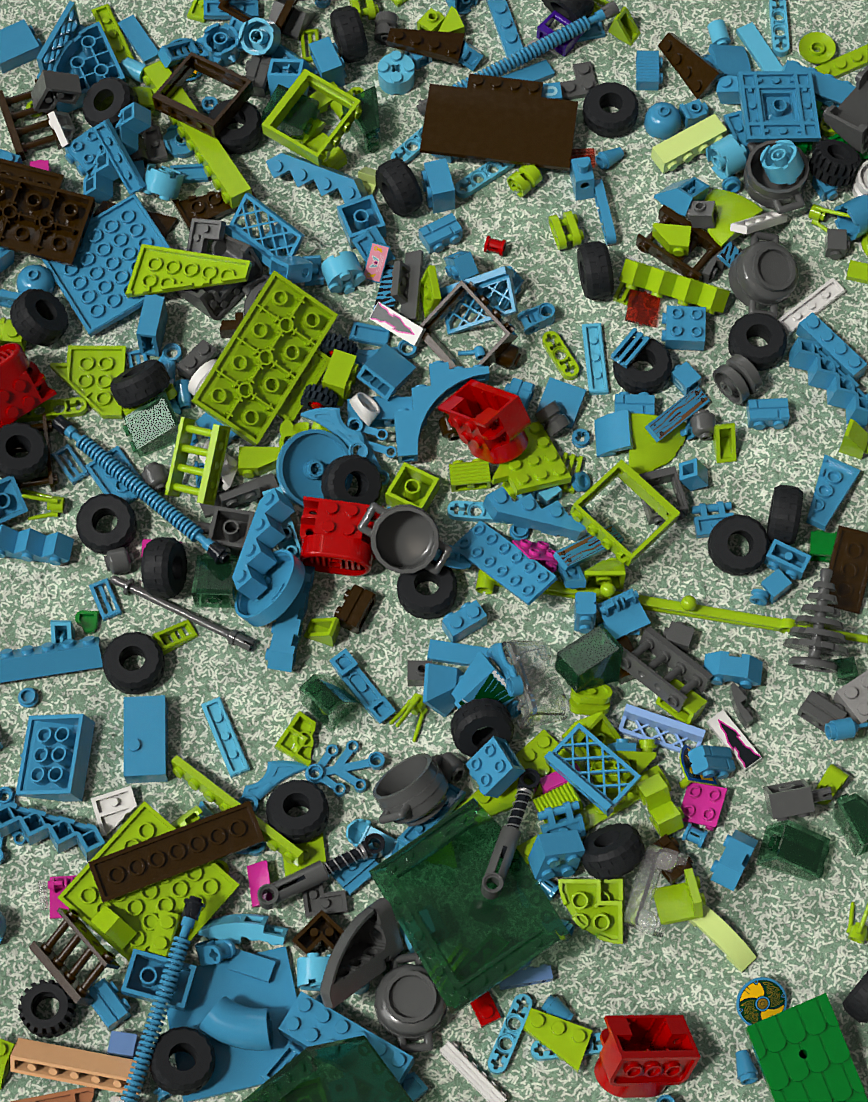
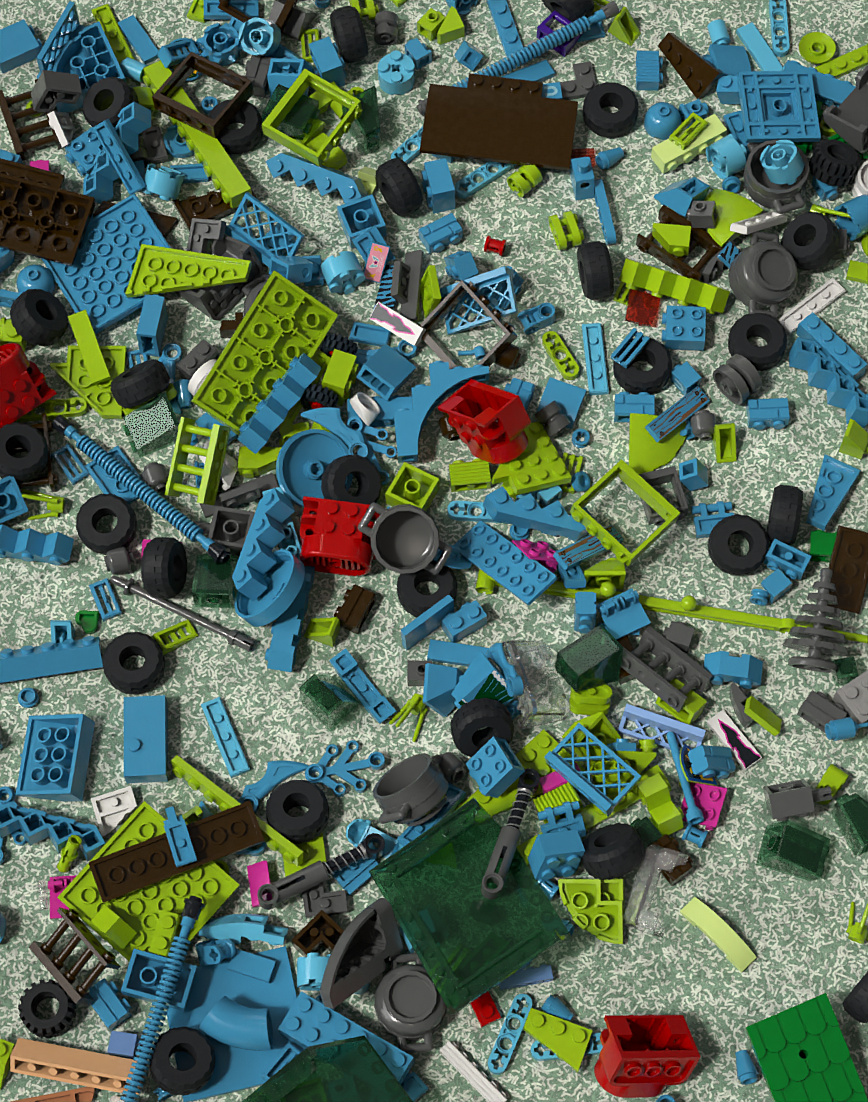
lime slope [274,711,316,766] -> none
dark brown wing [386,28,465,64] -> none
dark azure slope [594,409,633,458] -> none
lime bracket [652,868,706,925] -> none
dark azure brick [710,829,758,891] -> none
shield [736,977,787,1026] -> none
none -> lime pin [57,835,82,873]
none -> lime tile [68,309,111,386]
none -> dark azure hinge [163,806,197,867]
none -> dark azure brick [237,353,321,454]
none -> dark azure tile [401,595,454,651]
none -> clear green brick [630,816,662,854]
none -> dark azure piece [666,731,704,825]
none -> lime tile [669,112,708,150]
none -> lime tile [744,695,782,736]
none -> black tyre [781,212,840,271]

